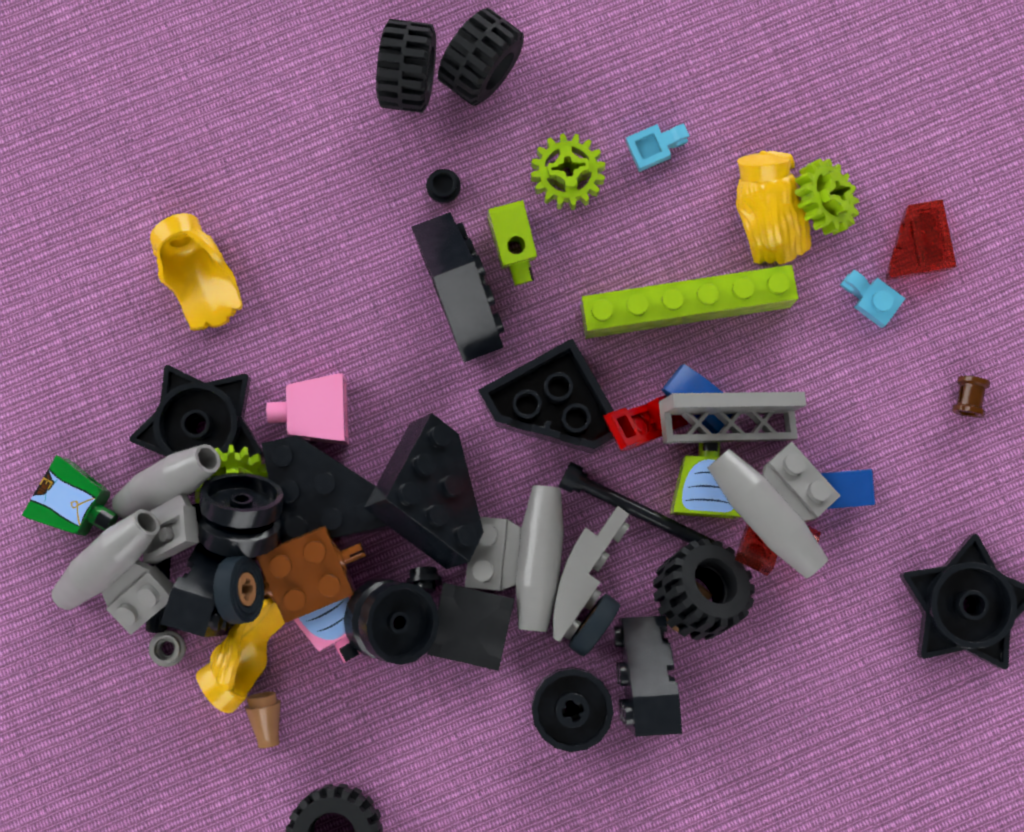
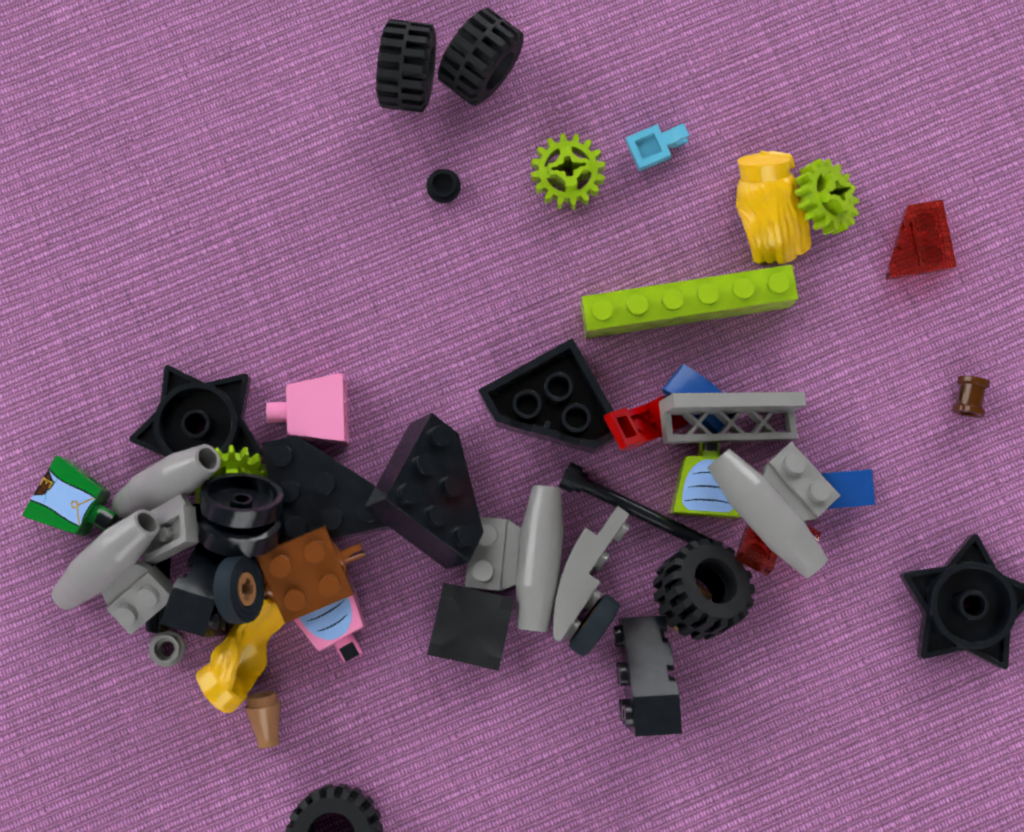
yellow hair [150,213,243,331] -> none
black wheel [344,578,439,665] -> none
black plate [406,566,442,593] -> none
black brick [411,212,505,362] -> none
lime torso [487,200,537,286] -> none
black wheel [531,667,614,752] -> none
medium azure plate [840,270,906,328] -> none

